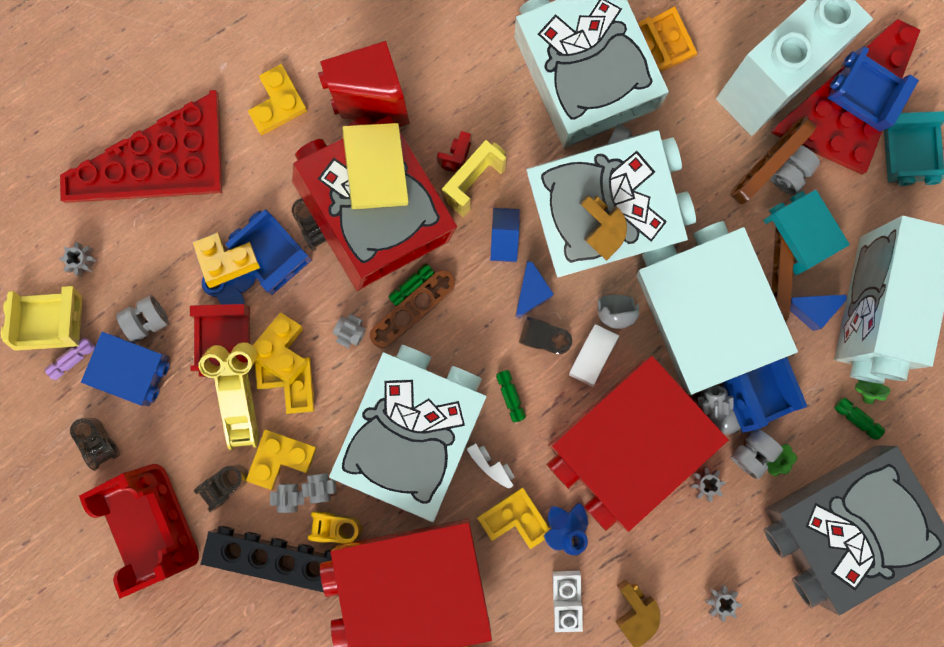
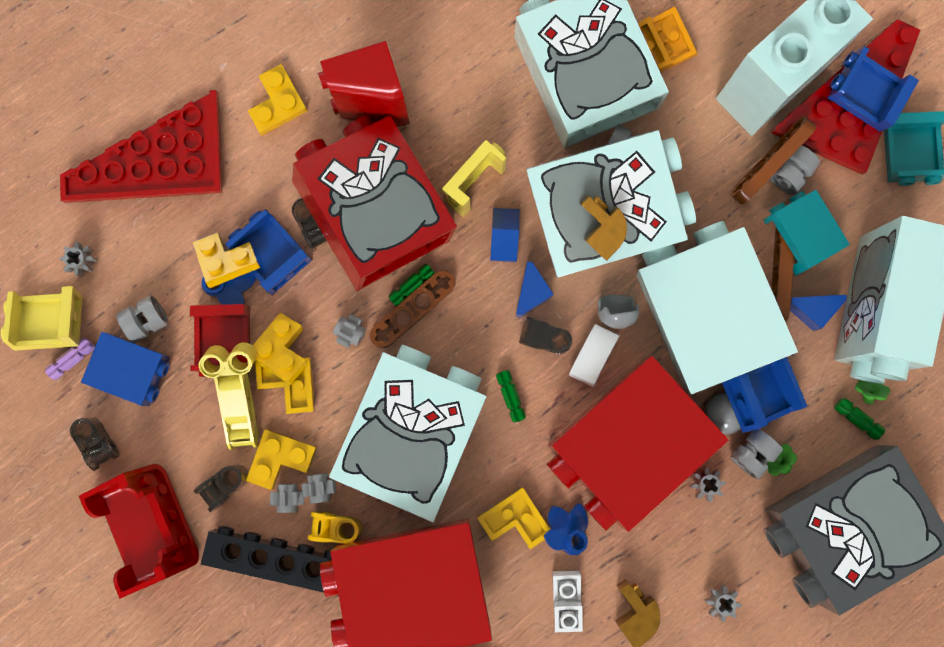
light yellow tile [342,123,408,209] -> none
red bracket [436,131,472,172] -> none
white slope [467,443,515,488] -> none
light grey gear [698,386,734,420] -> none

